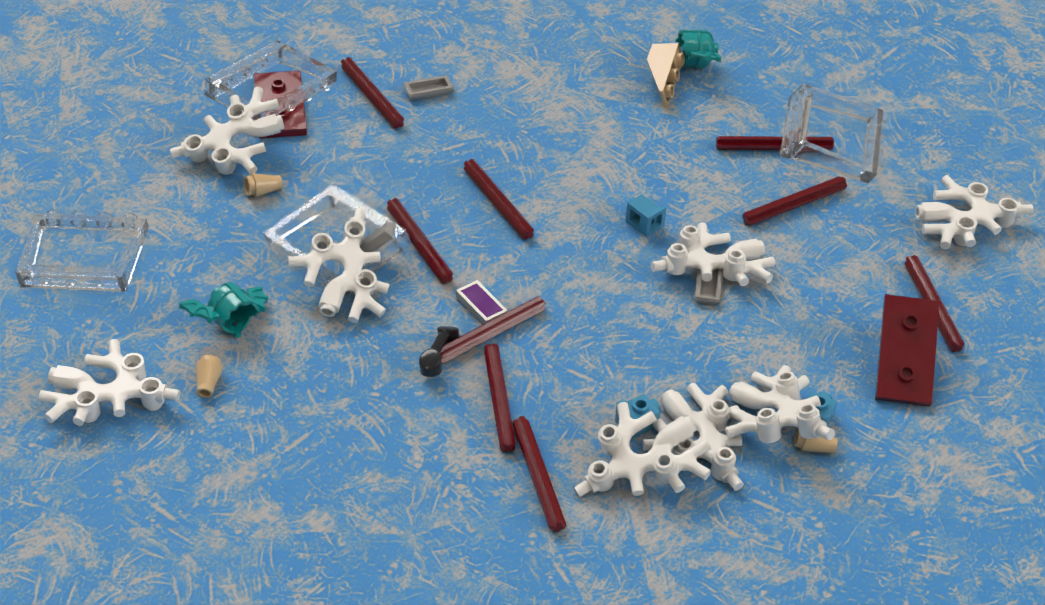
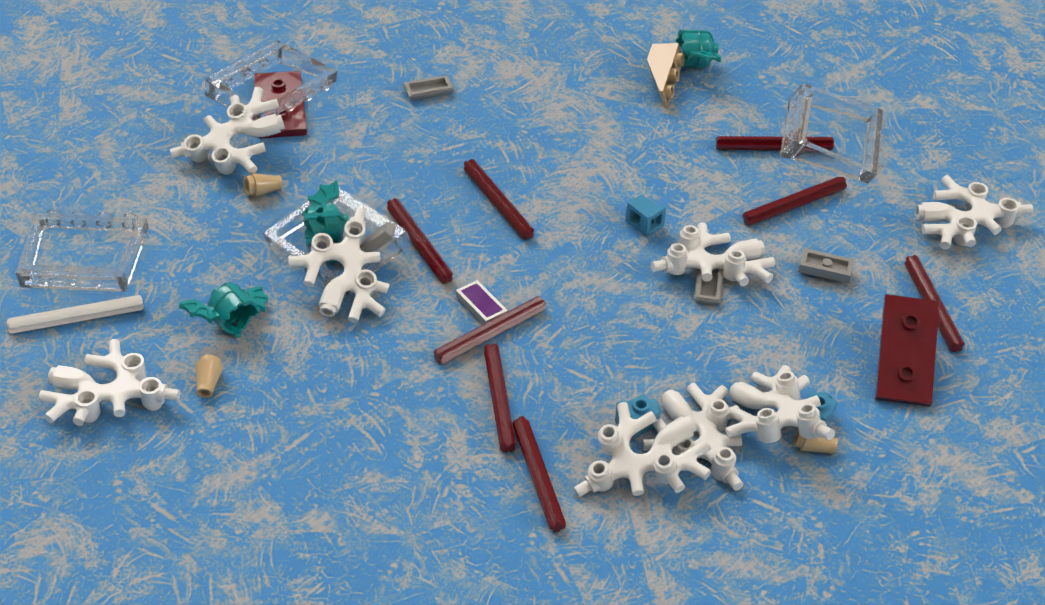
dark red axle [341,57,404,129] -> none
black bar [419,326,460,377] -> none
none -> white axle [7,295,144,334]
none -> teal helmet [302,180,349,264]
none -> light grey plate [798,248,855,283]

